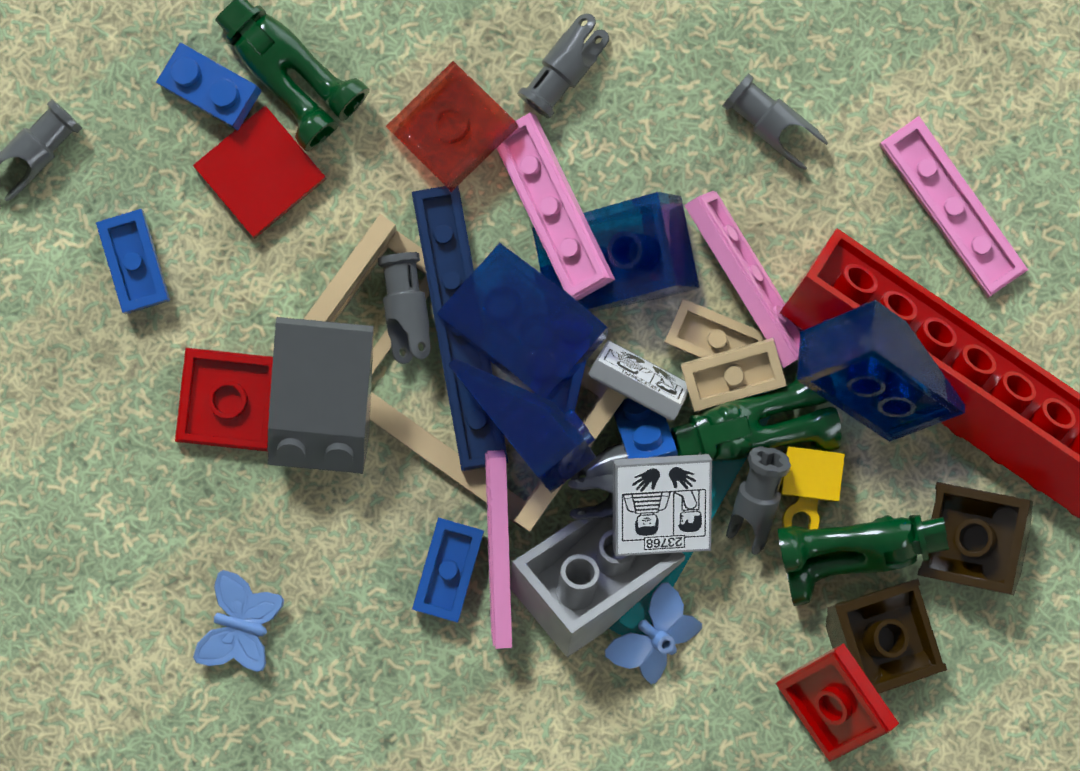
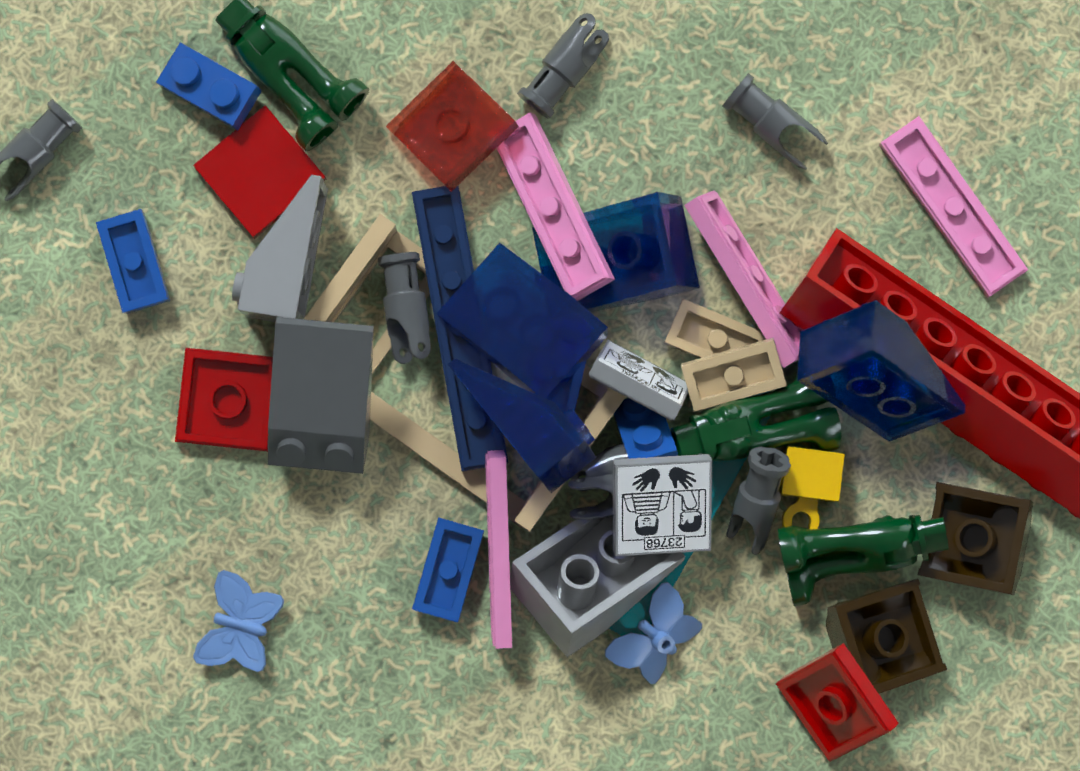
none -> light grey slope [232,175,328,322]

